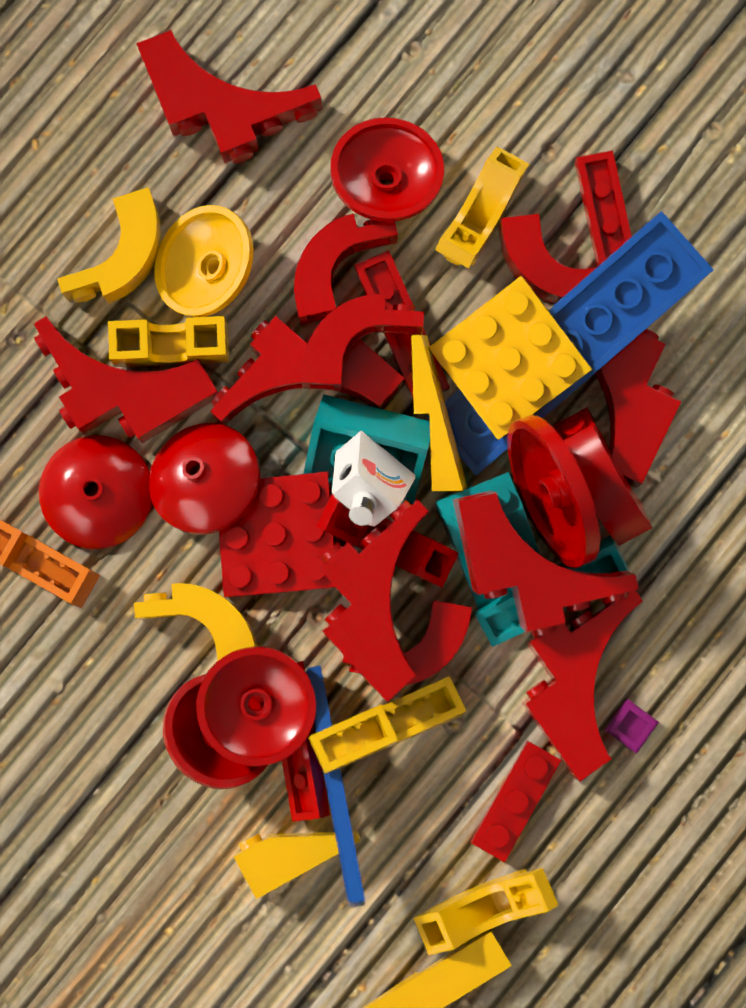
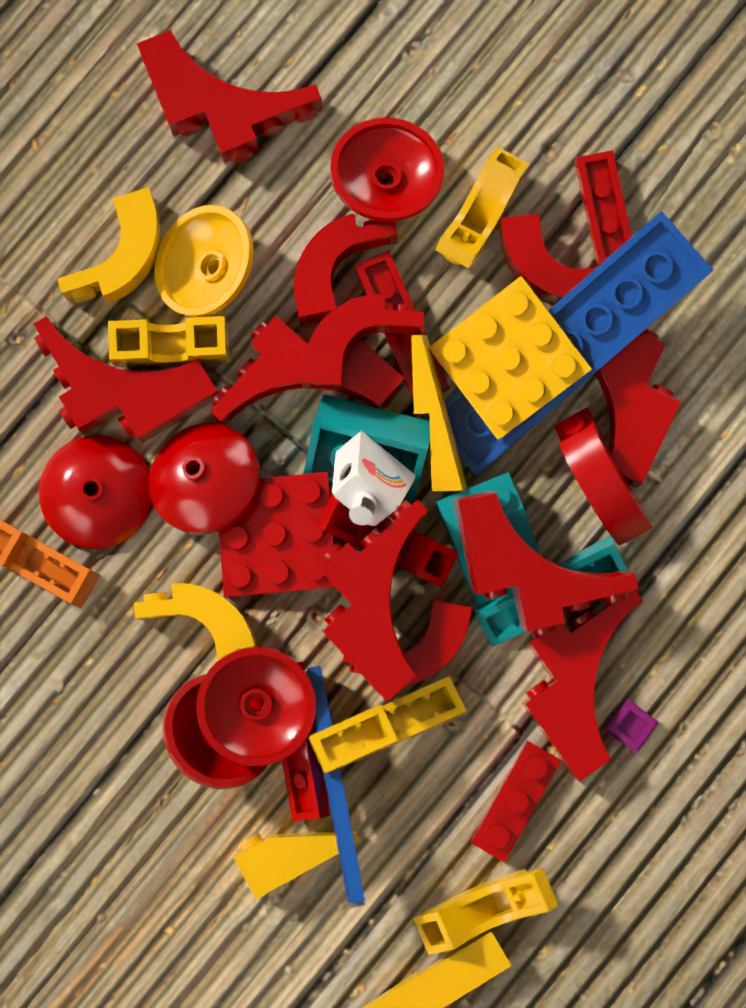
red dish [507,415,600,568] -> none

